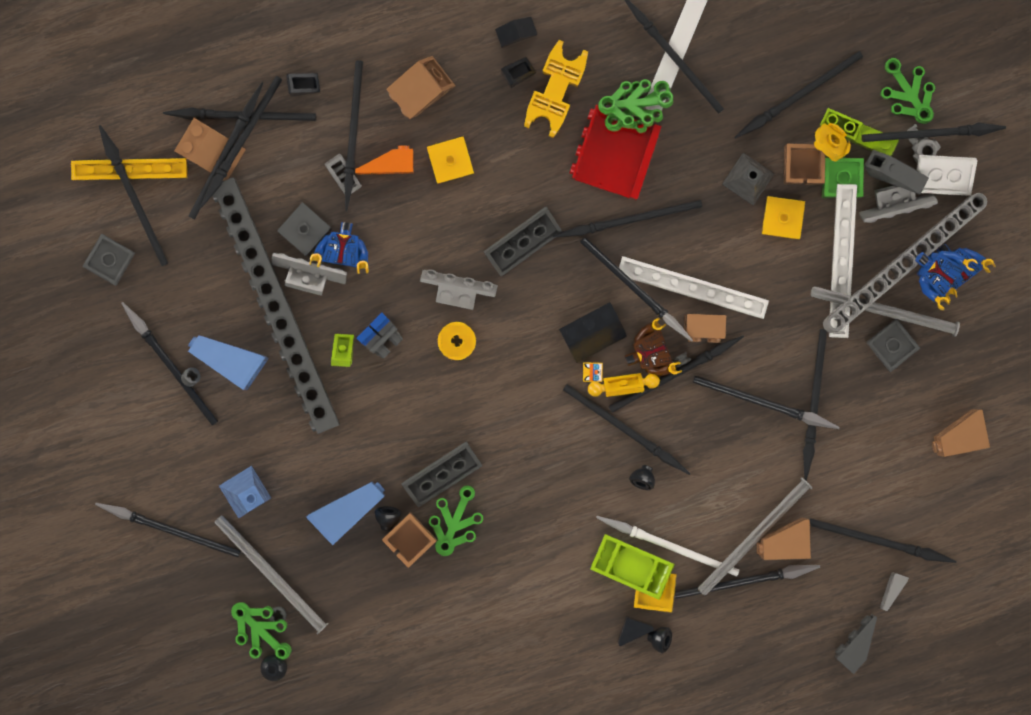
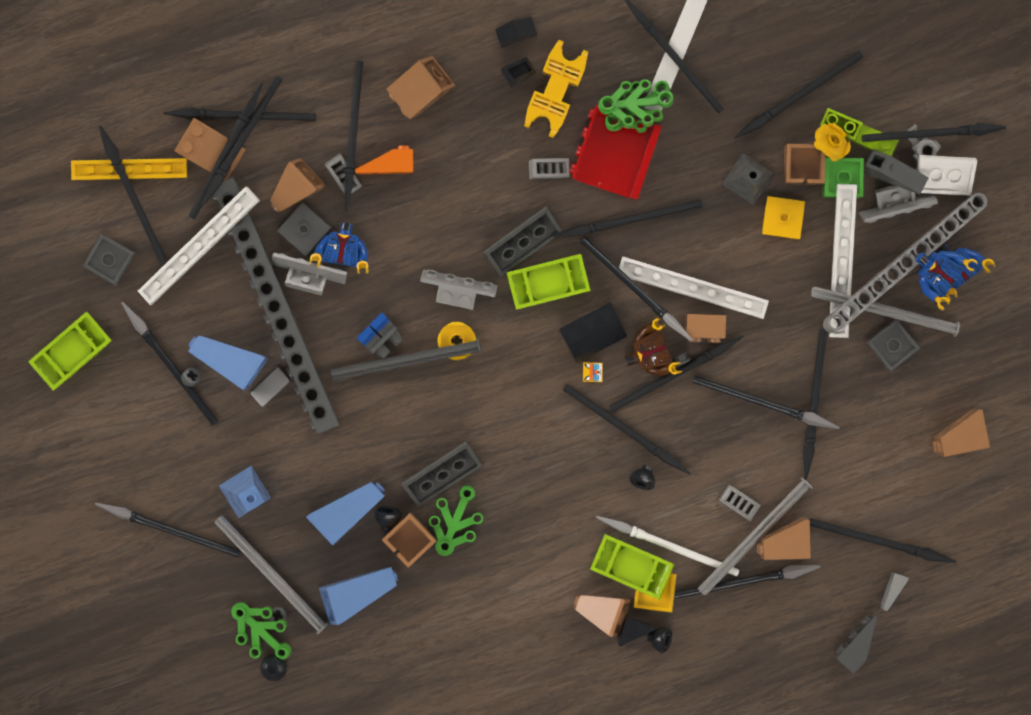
black slope [286,73,320,97] -> none
lime slope [331,334,354,367] -> none
yellow plate [427,137,474,184] -> none
yellow plate [588,373,660,397] -> none
bright green plant [880,58,935,124] -> none
none -> lime slope [28,311,112,391]
none -> white tile [138,186,260,305]
none -> light grey slope [250,367,291,407]
none -> medium nougat slope [270,158,327,212]
none -> medium blue slope [319,567,398,625]
none -> dark grey axle [331,338,482,380]
none -> lime slope [507,254,590,310]
none -> light grey slope [529,158,570,179]
none -> slope [573,595,631,637]
none -> light grey slope [718,484,761,521]

